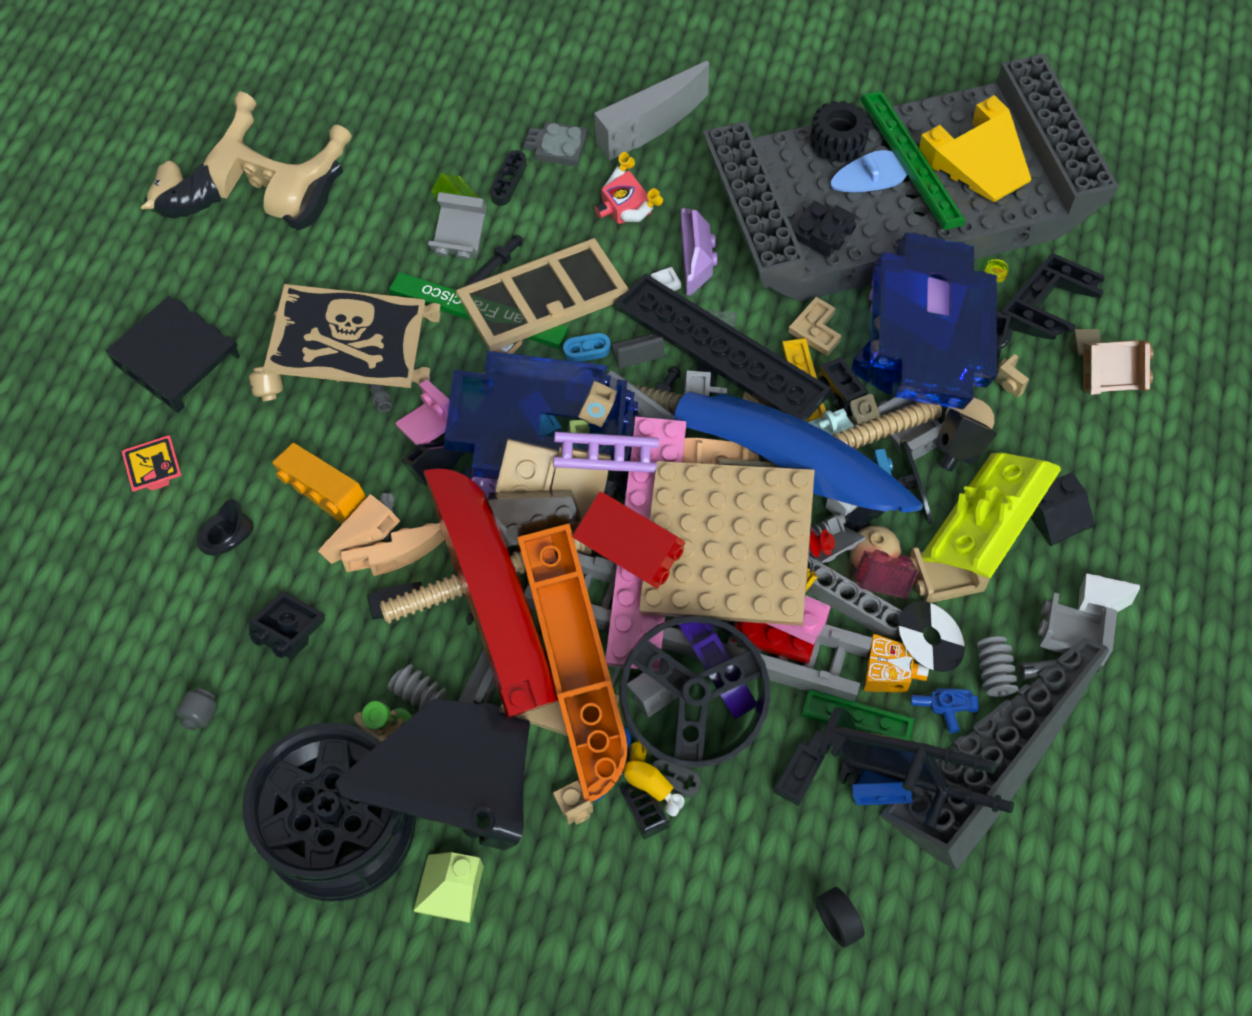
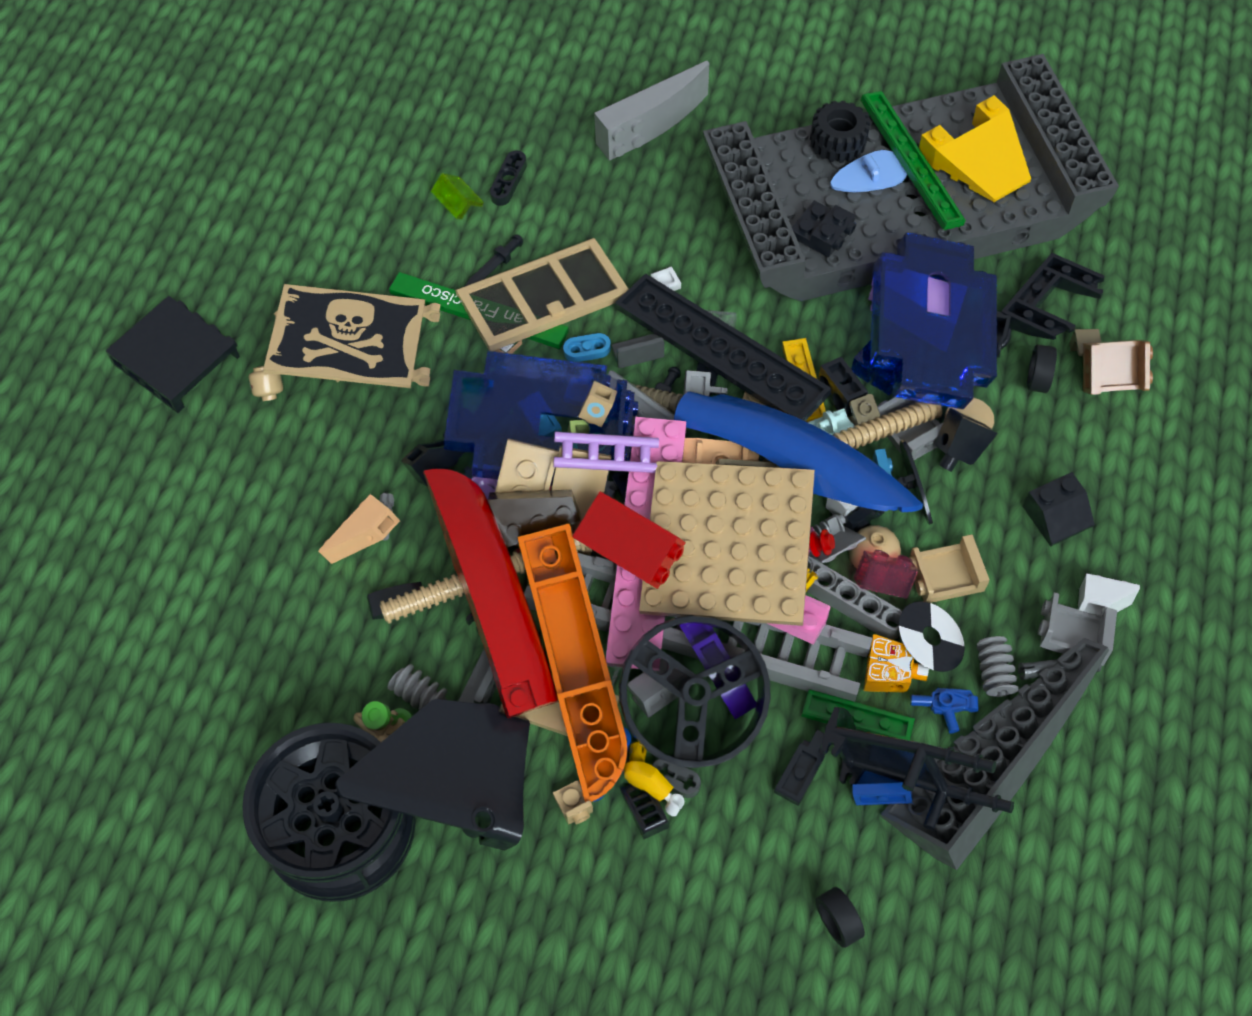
piece [122,435,182,492] -> none
tan animal [140,91,352,230] -> none
dark grey head [176,688,218,731] -> none
black piece [197,499,254,556] -> none
black plate [249,591,325,659] -> none
light orange wedge [272,443,367,524] -> none
light nougat slope [341,523,445,576] -> none
dark grey pin [367,384,392,413] -> none
bright pink bracket [396,380,460,446] -> none
yellowish green slope [413,852,484,923] -> none
light grey panel [428,192,487,260] -> none
piece [523,122,588,167] -> none
torso [594,152,663,224] -> none
lavender wedge [680,208,717,295] -> none
red plate [732,621,815,664] -> none
tan plate [788,297,842,356] -> none
neon yellow hinge [921,453,1061,579] -> none
clear neon green tile [984,259,1009,283] -> none
tan bracket [995,354,1029,398] -> none
none -> black tyre [1027,345,1057,393]

